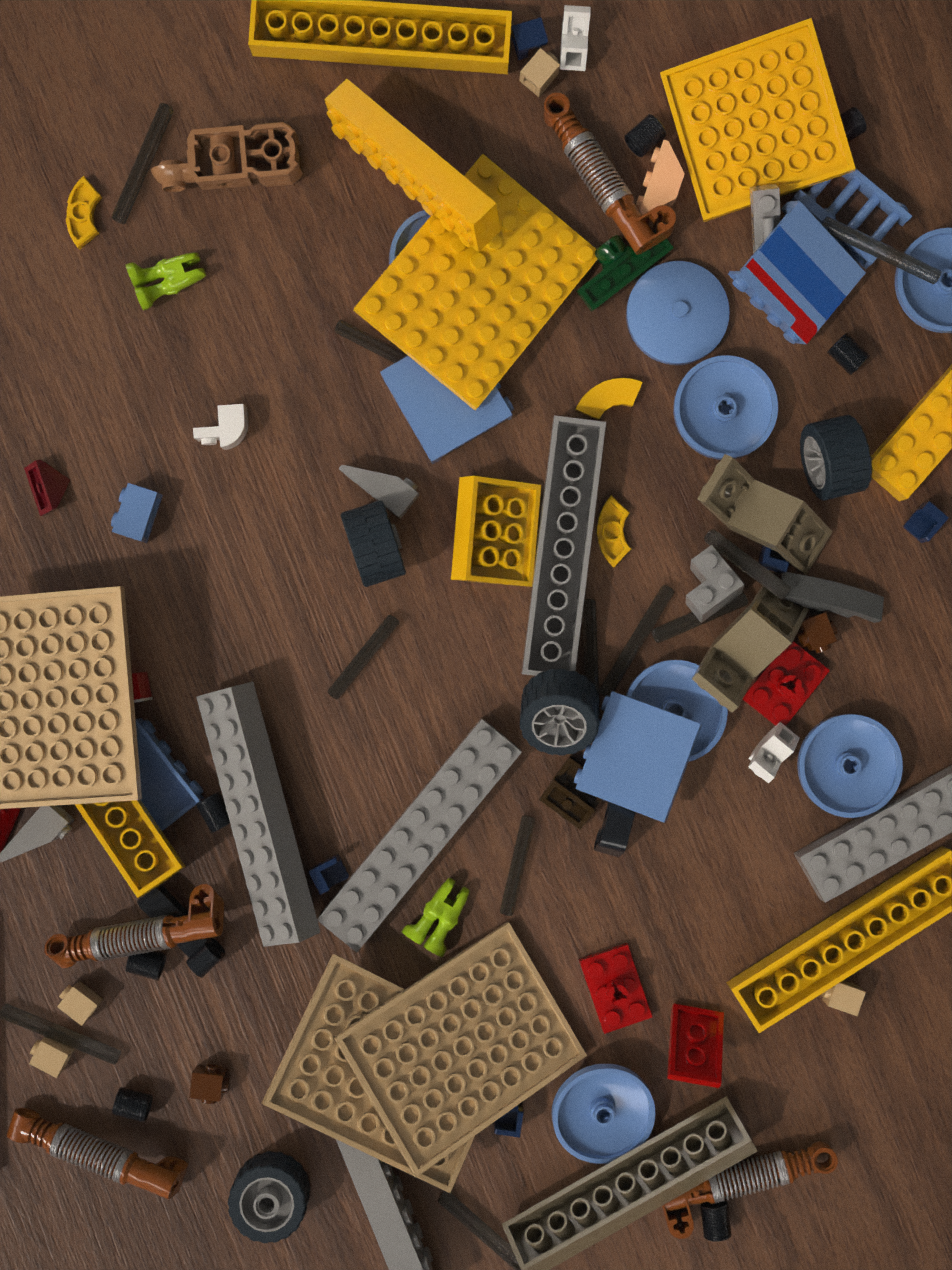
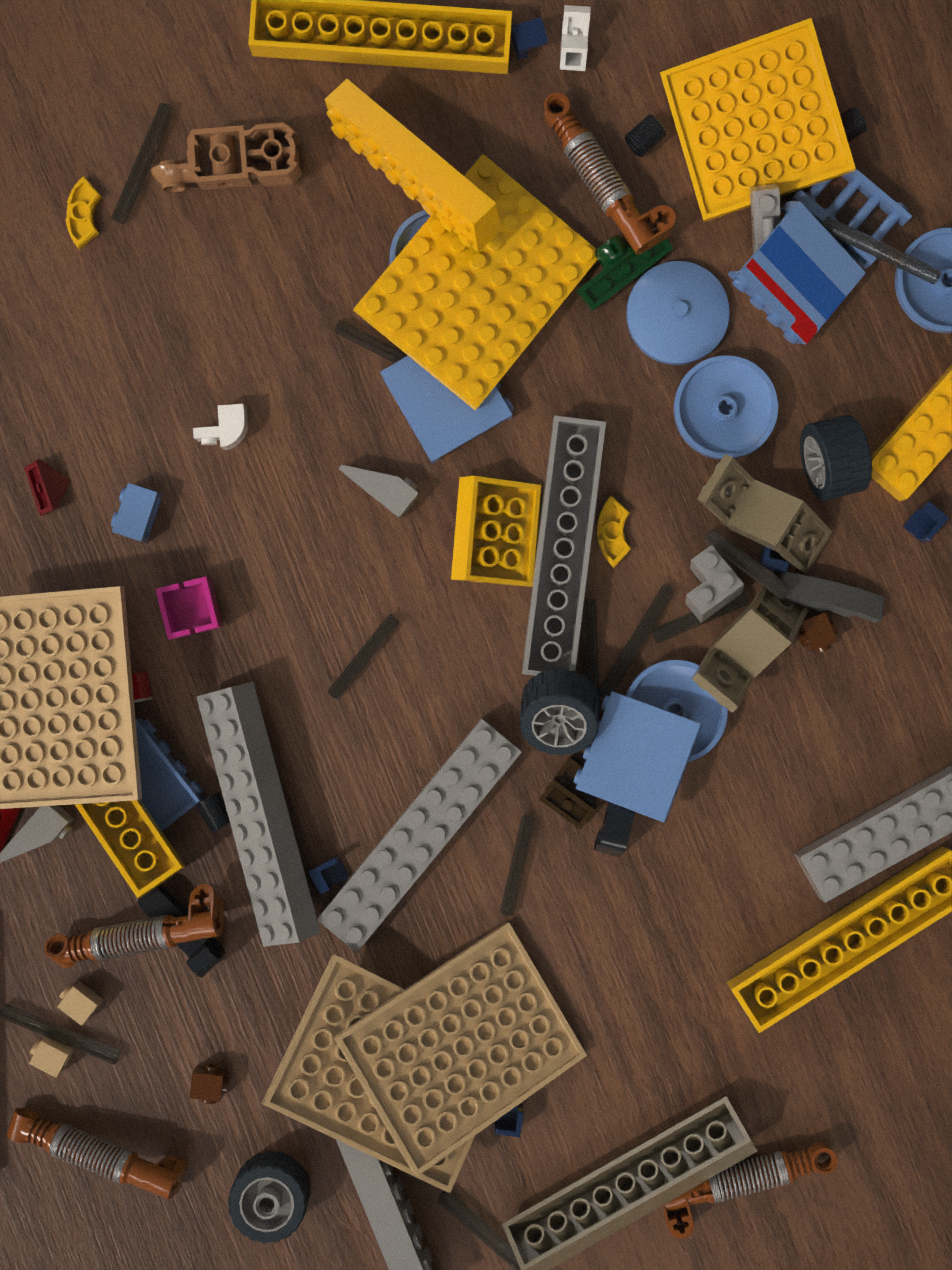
black piece [112,1087,153,1123] -> none
lime piece [125,253,206,311] -> none
black piece [126,949,166,981] -> none
black wheel [341,500,406,587] -> none
lime piece [402,878,470,957] -> none
tan brick [519,48,560,97] -> none
medium blue dish [551,1064,655,1164] -> none
yellow tile [575,378,643,420] -> none
red plate [579,943,653,1034] -> none
light nougat slope [635,140,685,215] -> none
red plate [667,1004,724,1088] -> none
black piece [700,1201,732,1242] -> none
red plate [742,641,830,726] -> none
white brick [748,722,800,783] -> none
medium blue dish [797,714,903,818] -> none
tan brick [821,981,866,1016] -> none
black piece [827,333,870,375] -> none
none -> dark pink piece [155,576,223,640]

